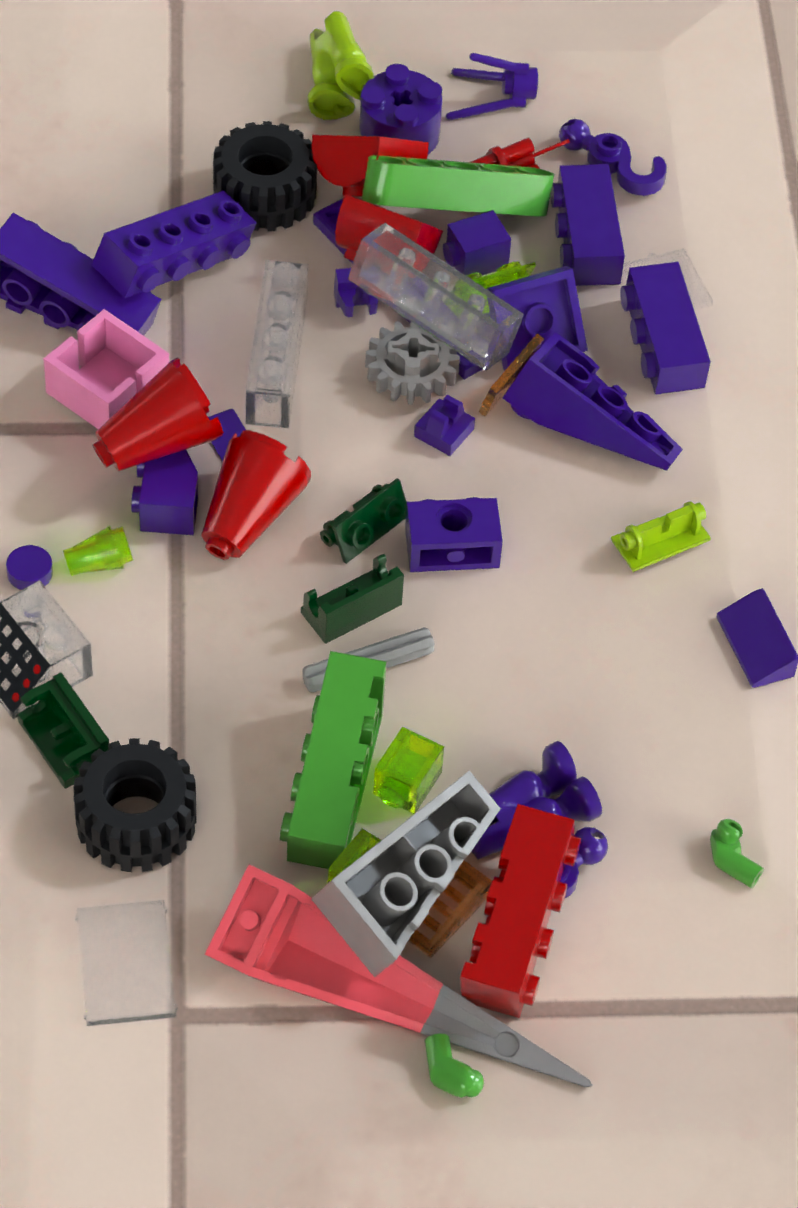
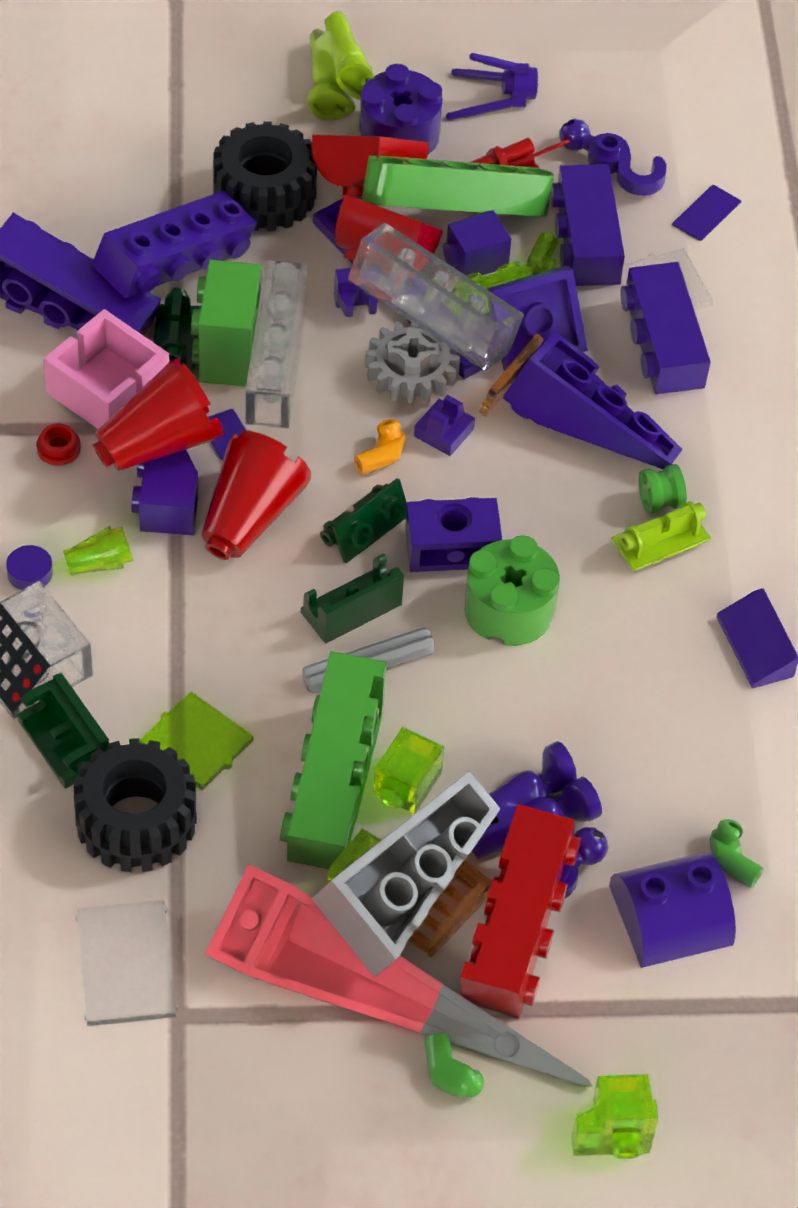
none -> red plate [36,423,81,466]
none -> clear neon green piece [140,691,253,790]
none -> dark green hinge [154,288,199,374]
none -> bright green brick [191,260,261,387]
none -> light orange arm [354,419,405,476]
none -> bright green brick [464,535,560,646]
none -> clear neon green arm [526,232,563,275]
none -> clear neon green brick [571,1074,658,1159]
none -> dark purple brick [609,852,736,968]
none -> bright green wheel [638,464,687,514]
none -> dark purple sticker [673,185,742,241]

